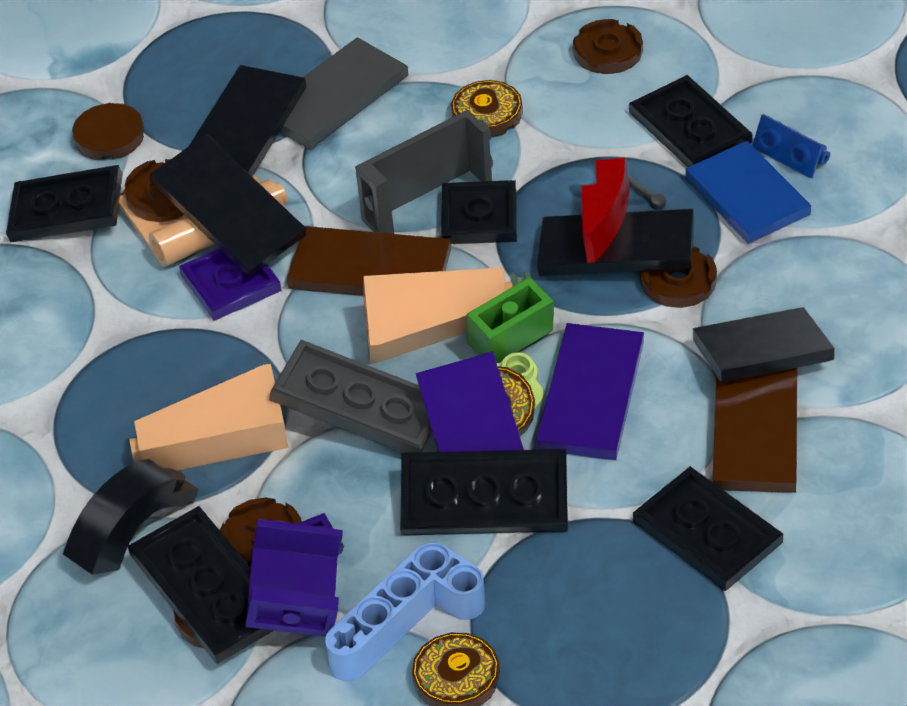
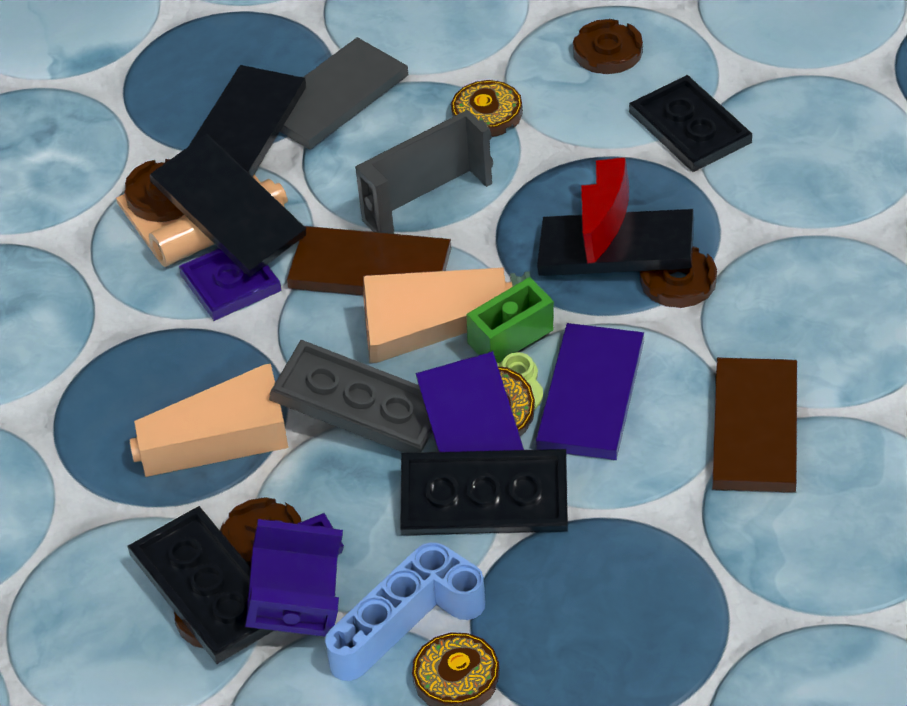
black tile [6,165,123,243] -> none
black arch [63,459,198,575] -> none
reddish brown tile [72,103,144,160] -> none
black tile [441,180,517,244] -> none
dark grey hinge [628,175,666,210] -> none
black tile [633,466,783,591] -> none
blue tile [685,141,811,244] -> none
black tile [693,307,835,382] -> none
blue hinge [752,114,830,178] -> none

